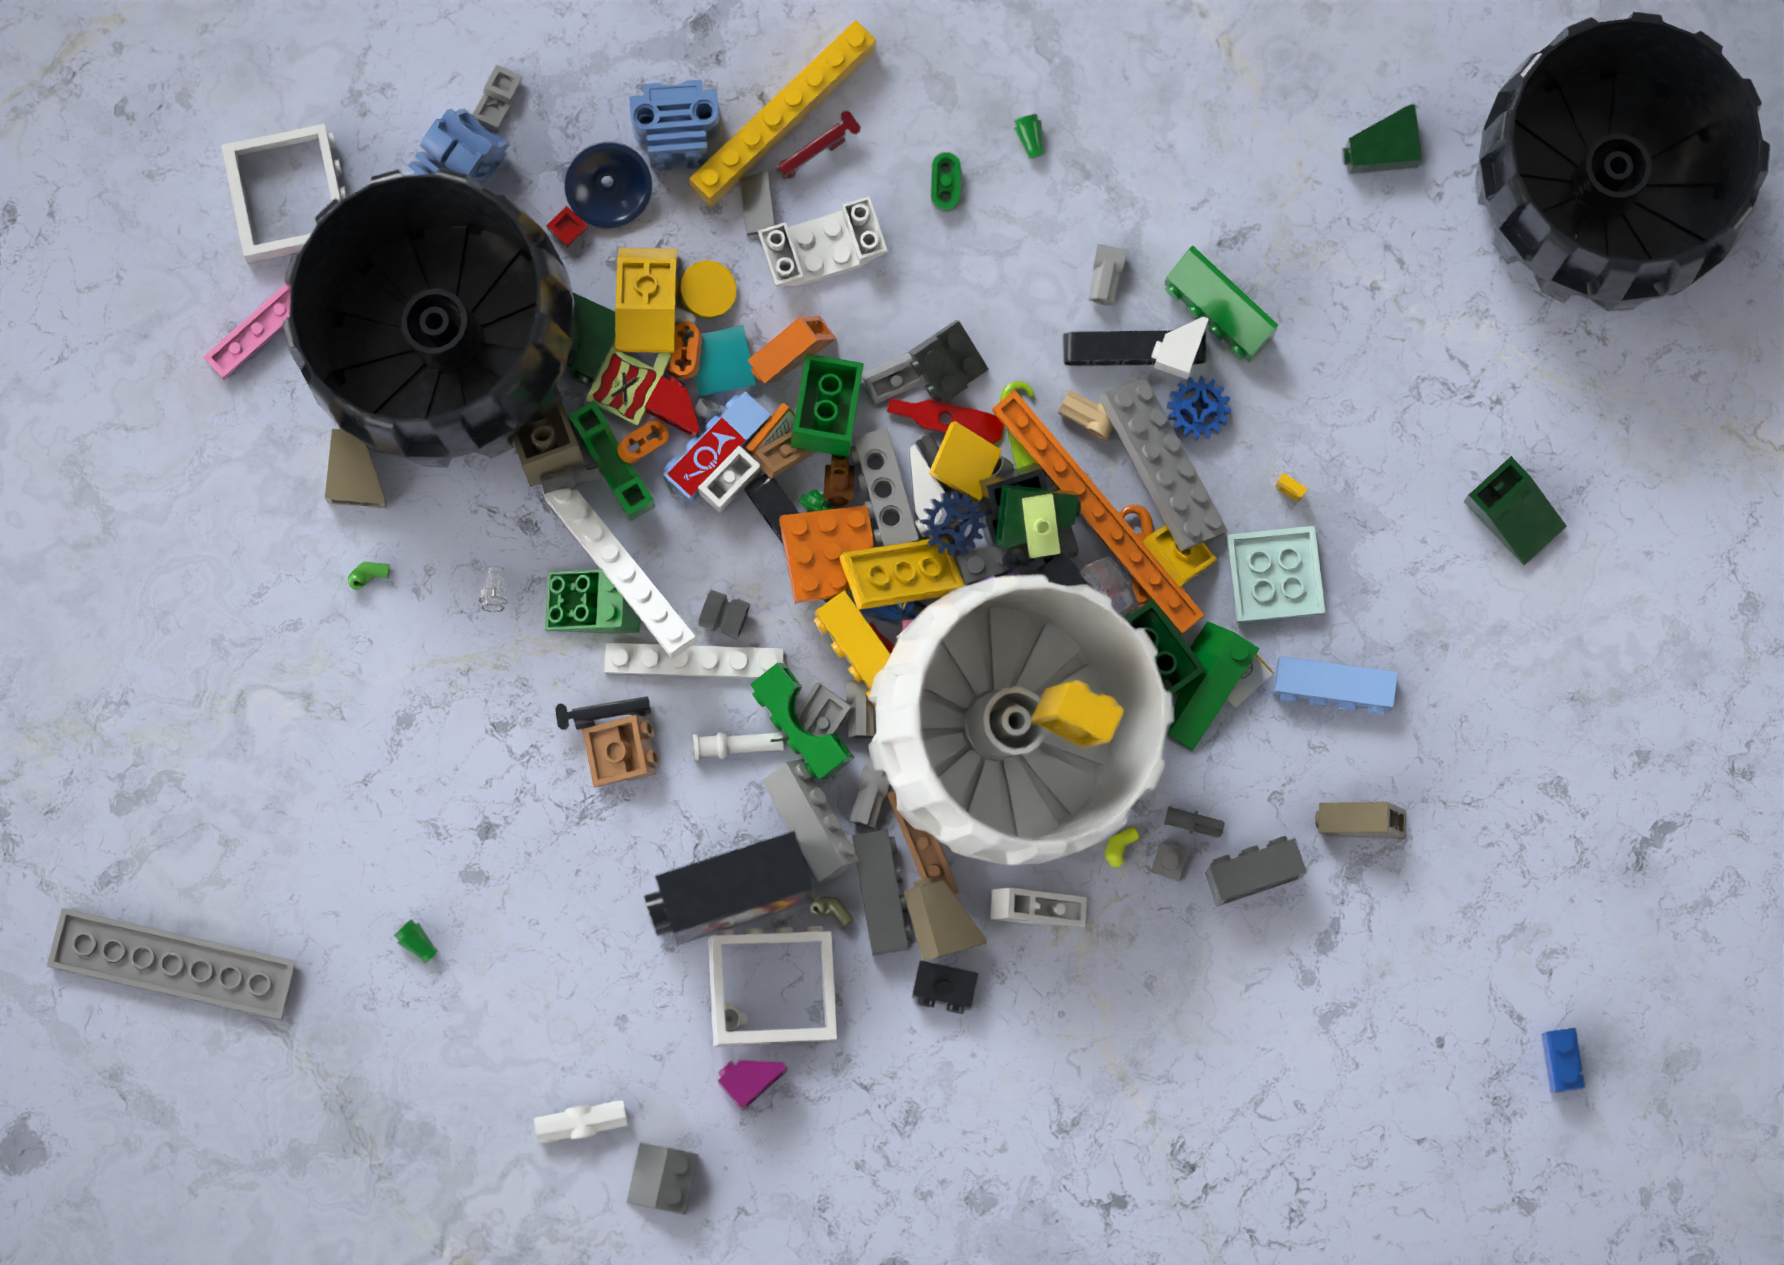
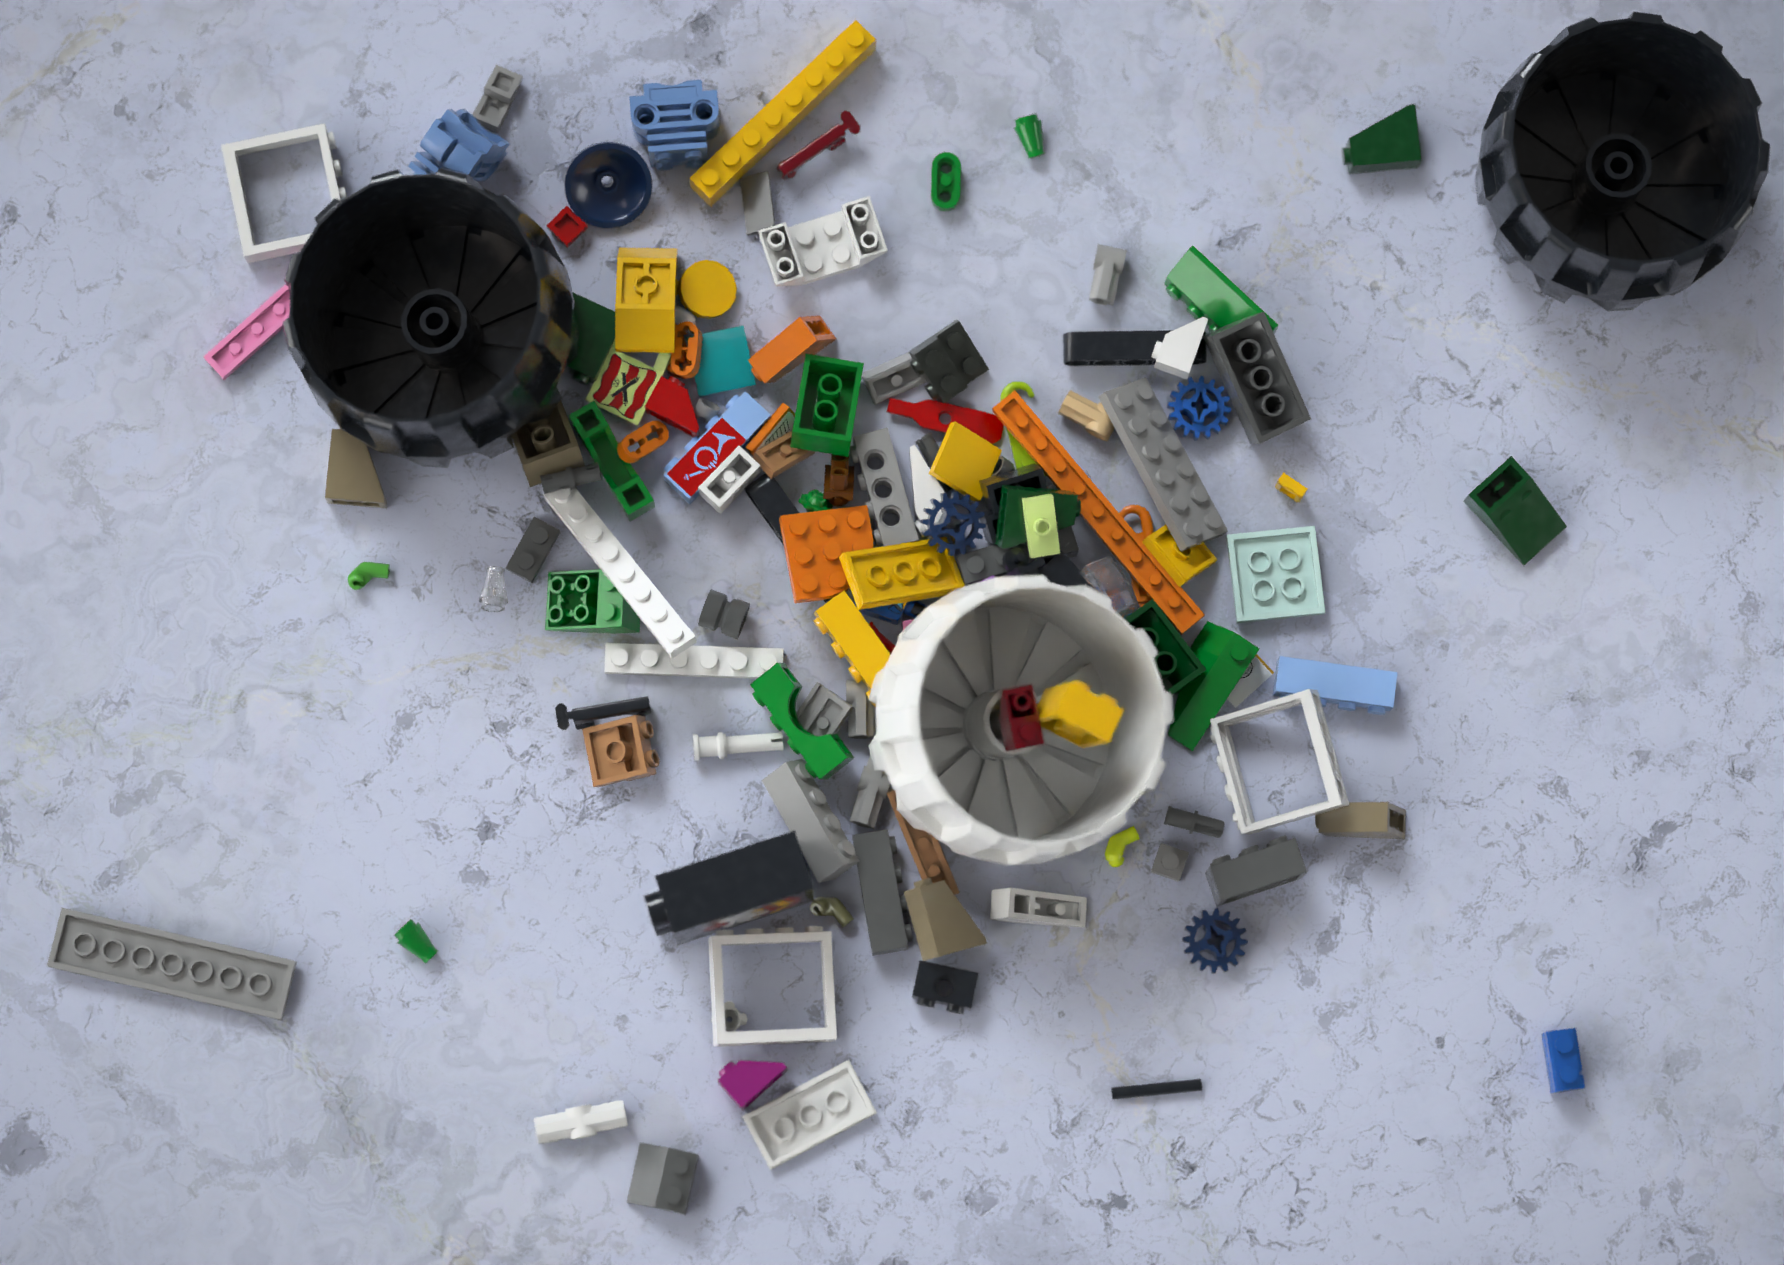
none -> dark grey plate [506,517,560,583]
none -> white tile [742,1060,877,1170]
none -> dark red slope [1000,684,1045,752]
none -> black bar [1111,1079,1202,1100]
none -> dark blue gear [1182,908,1248,974]
none -> dark grey slope [1203,312,1311,444]
none -> white window [1210,689,1349,835]

